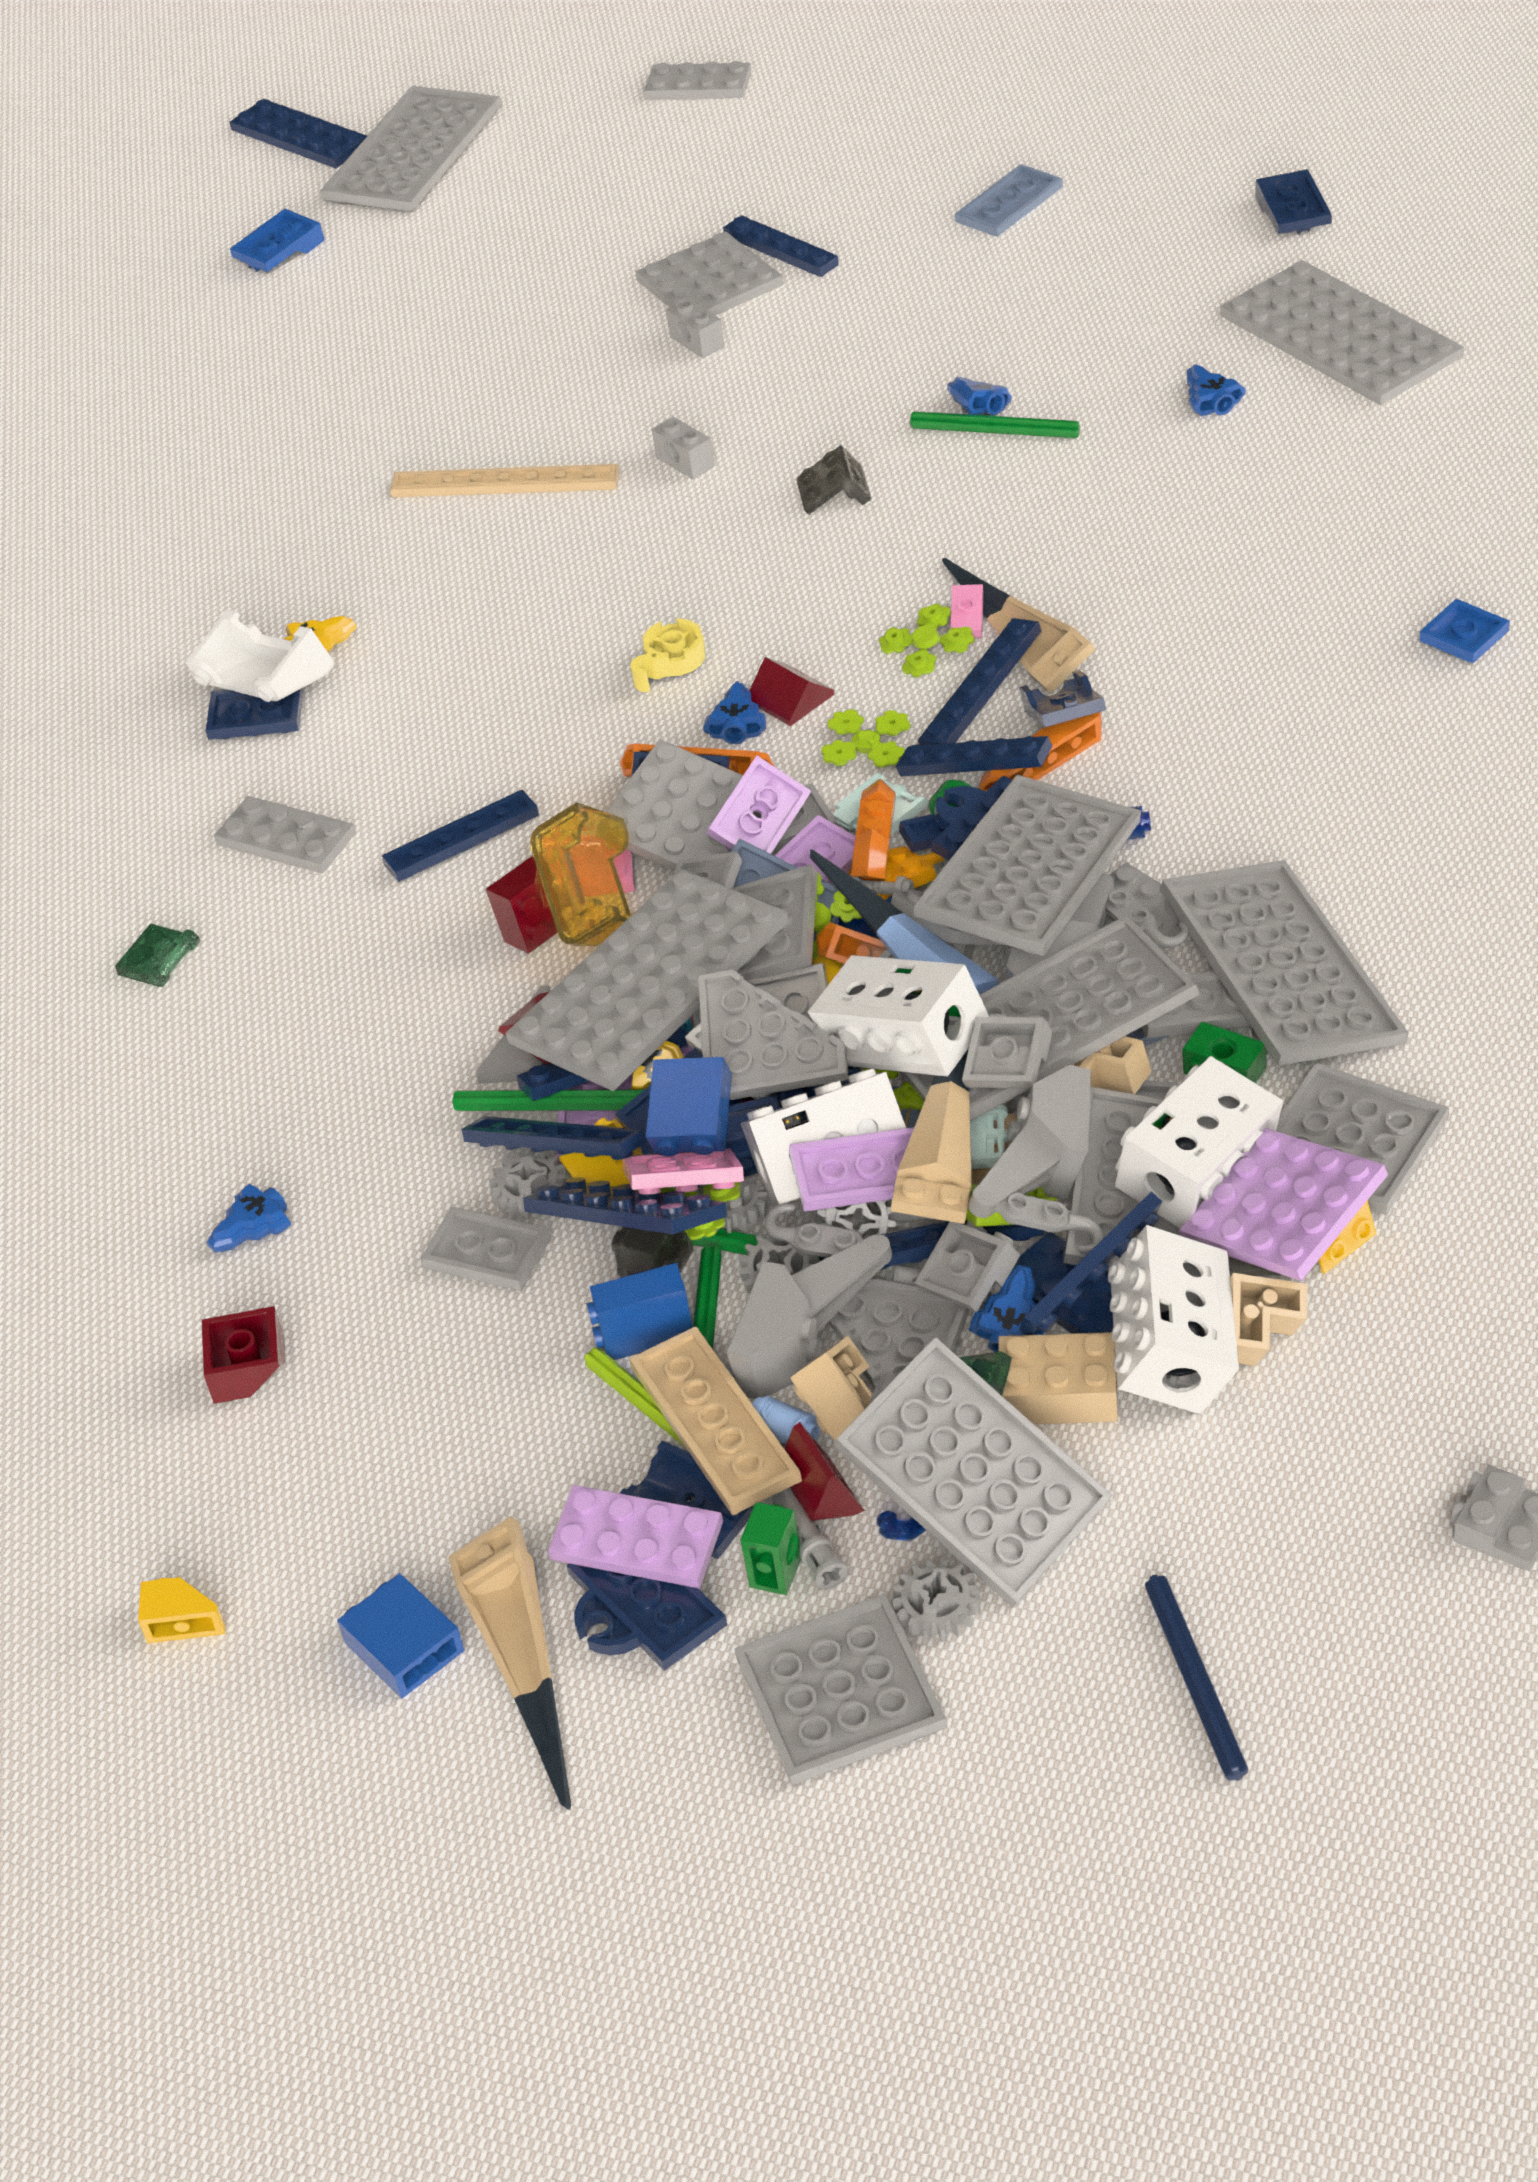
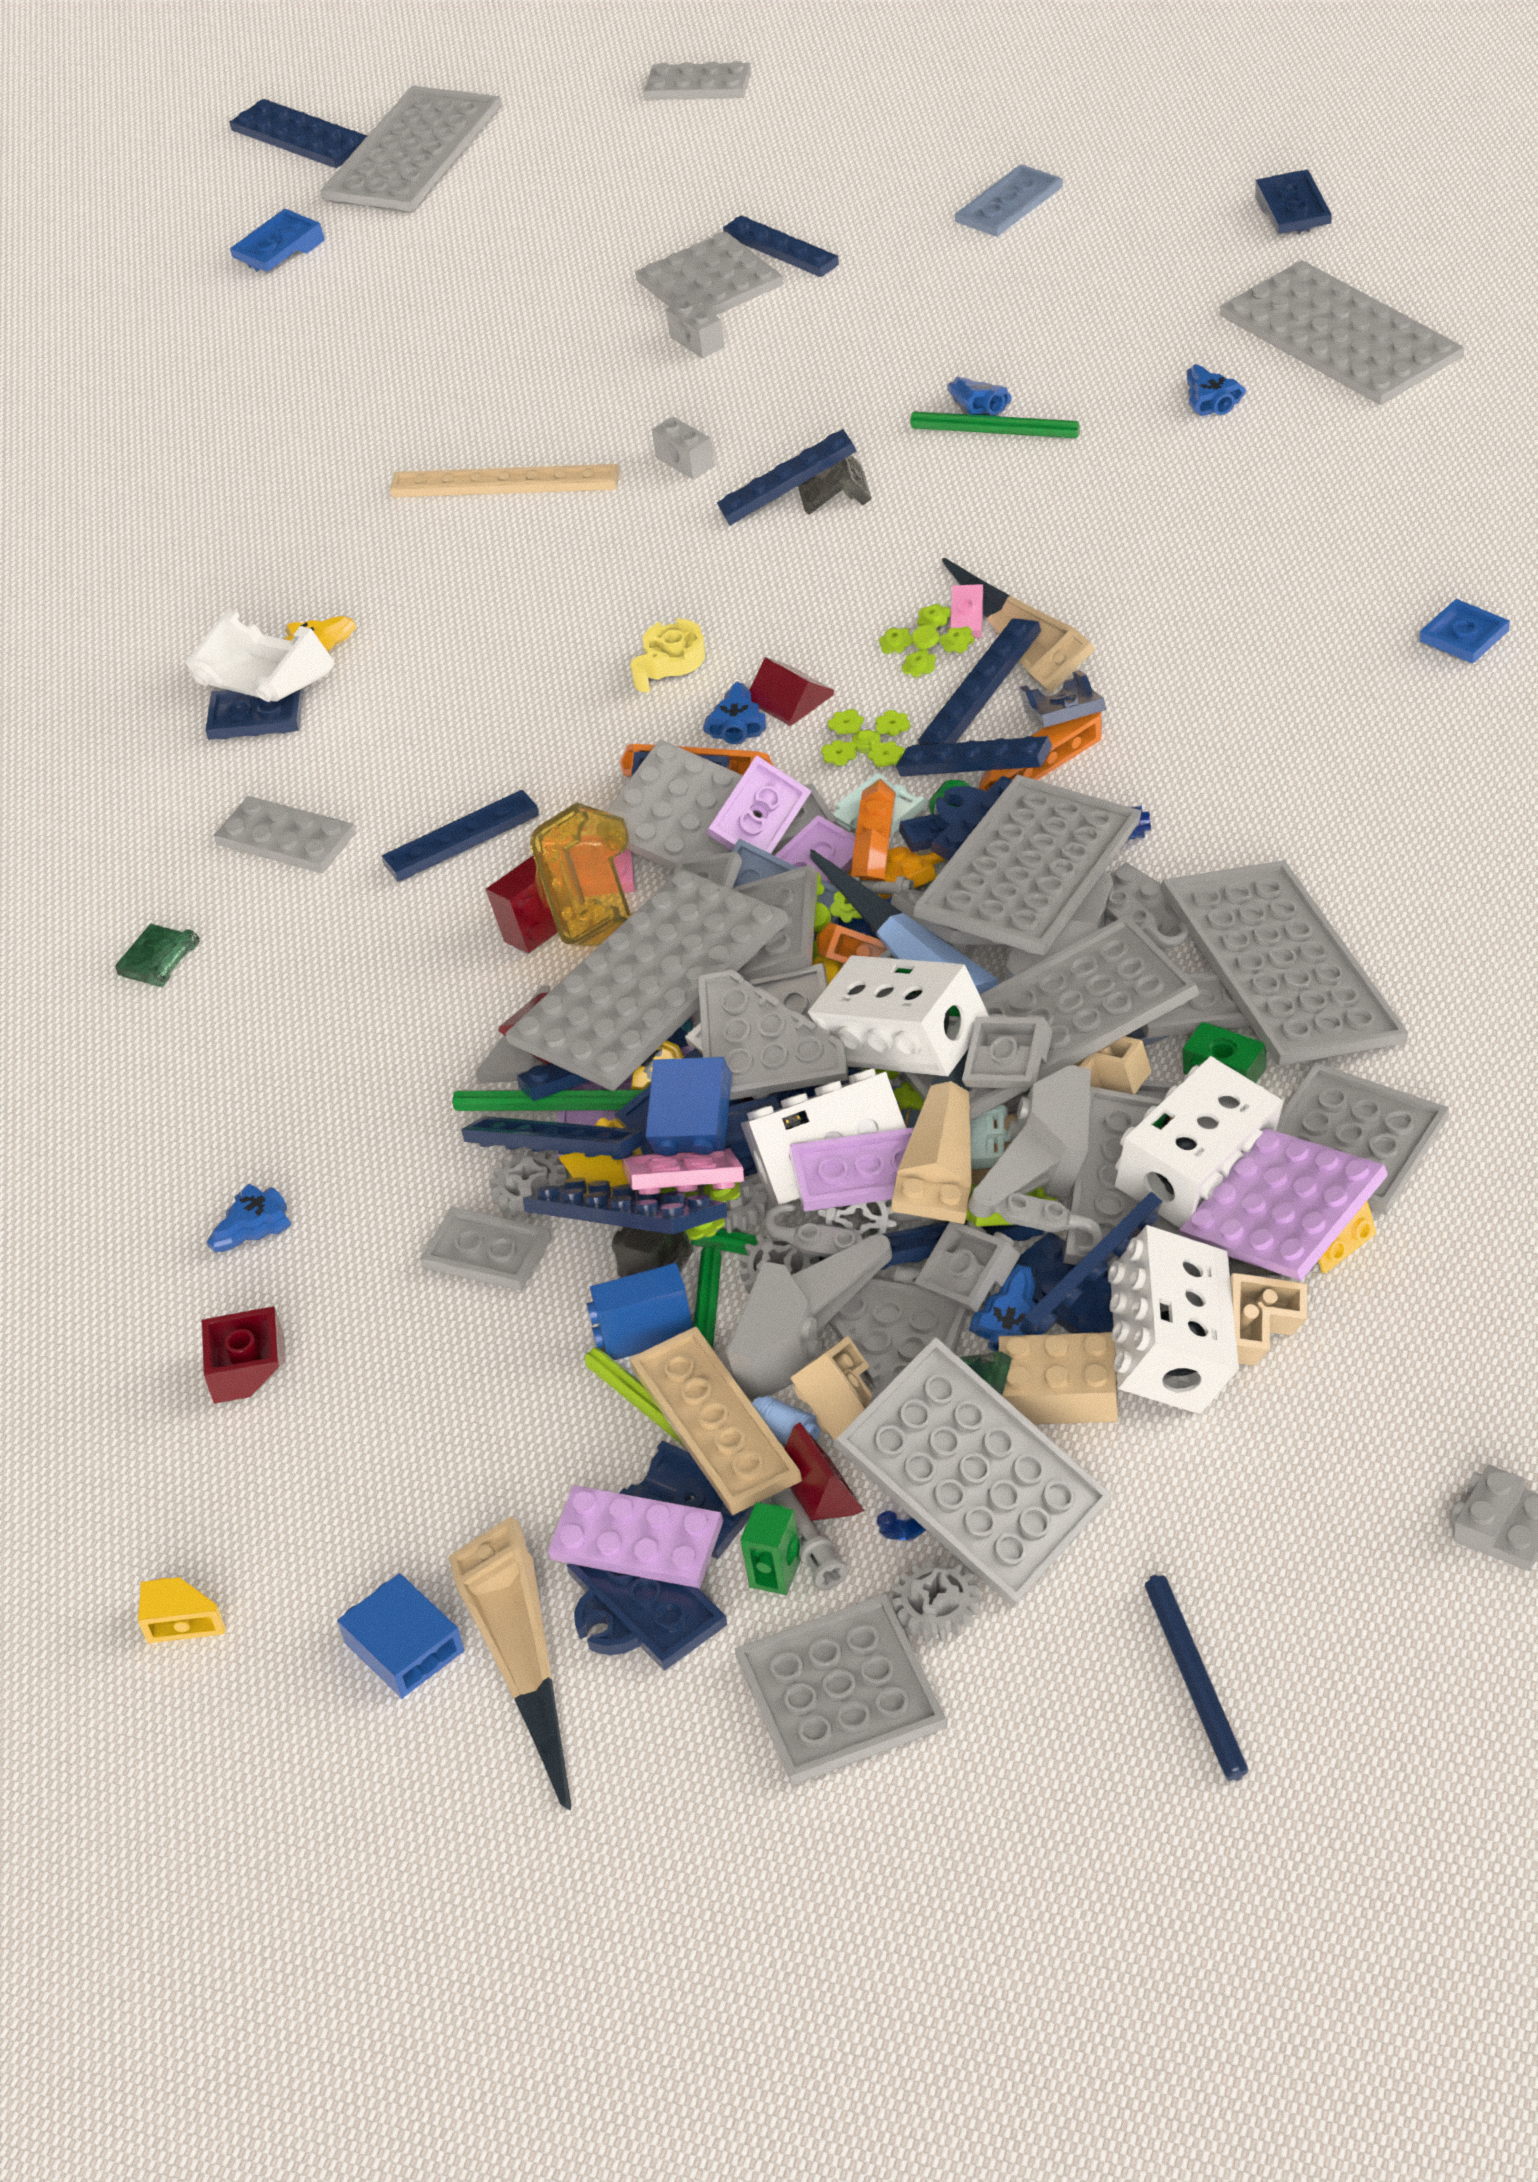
none -> dark blue plate [716,429,857,526]

